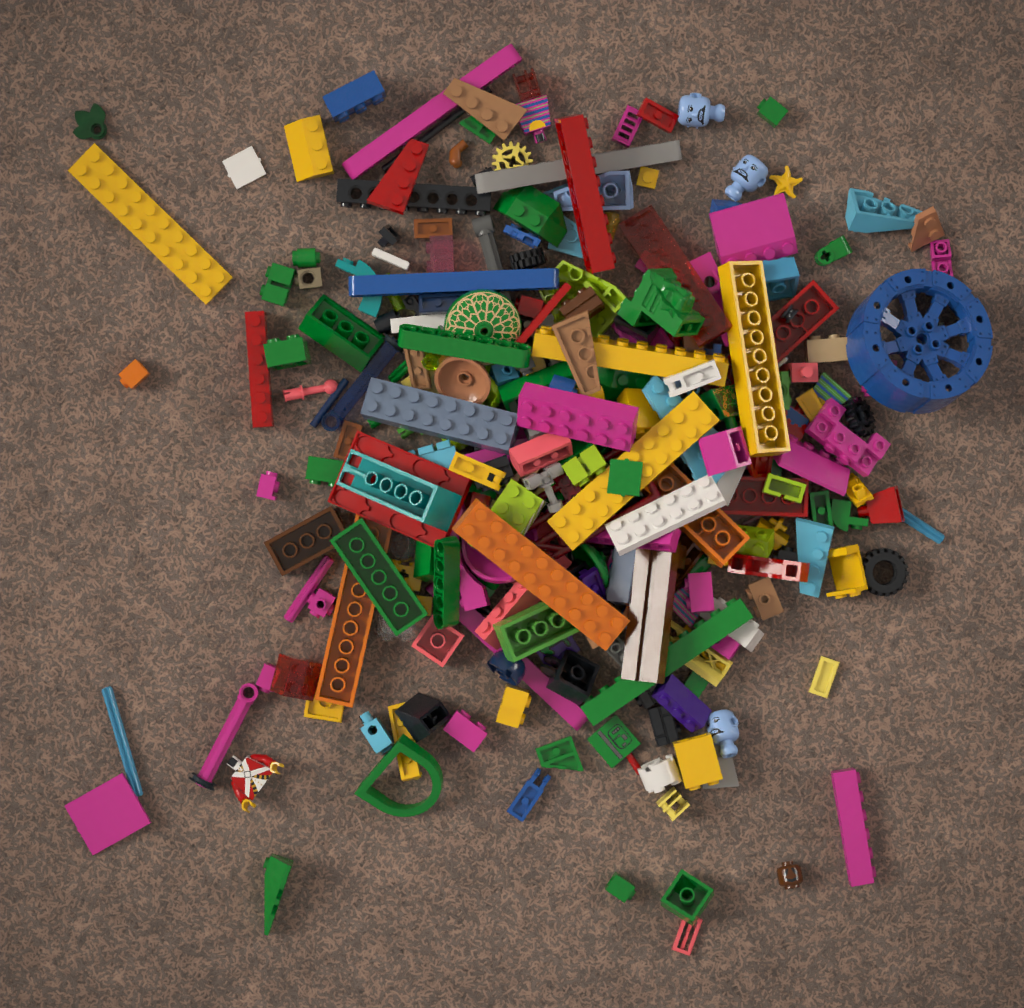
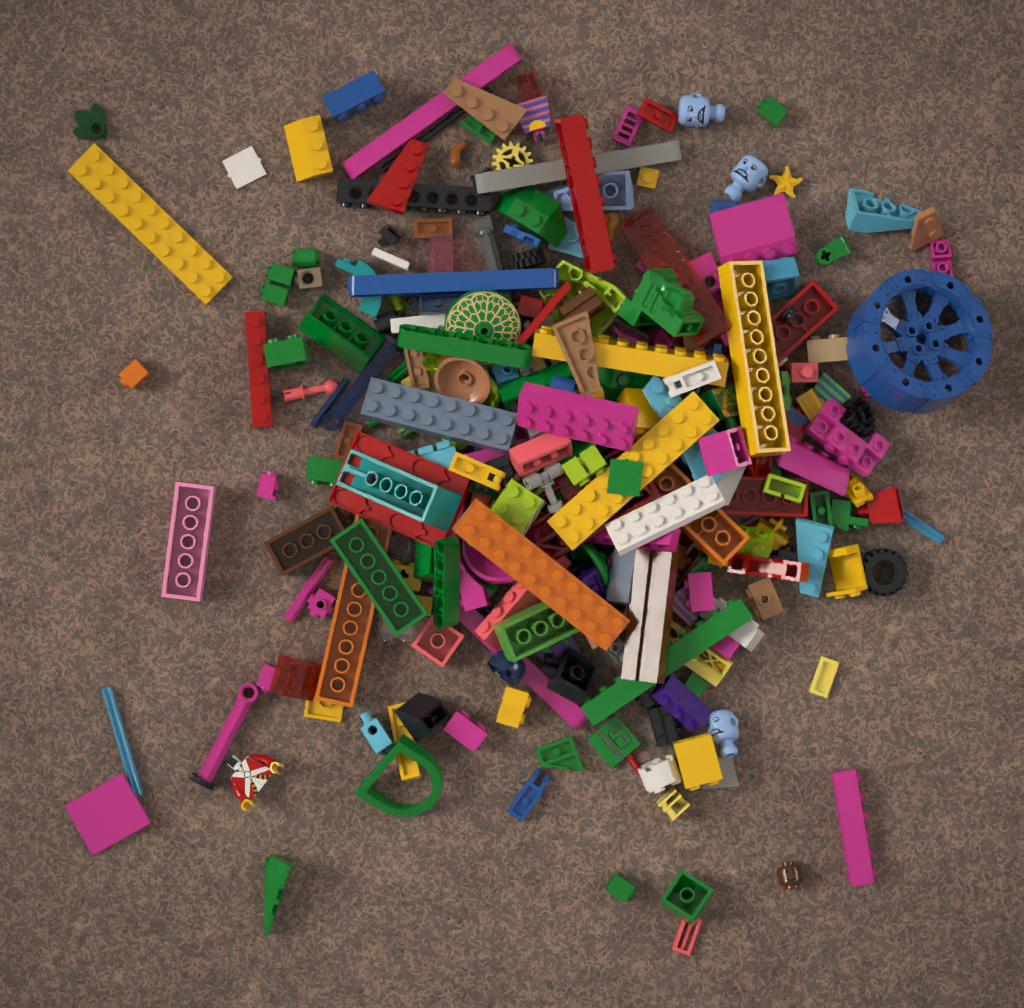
none -> bright pink brick [161,482,217,602]

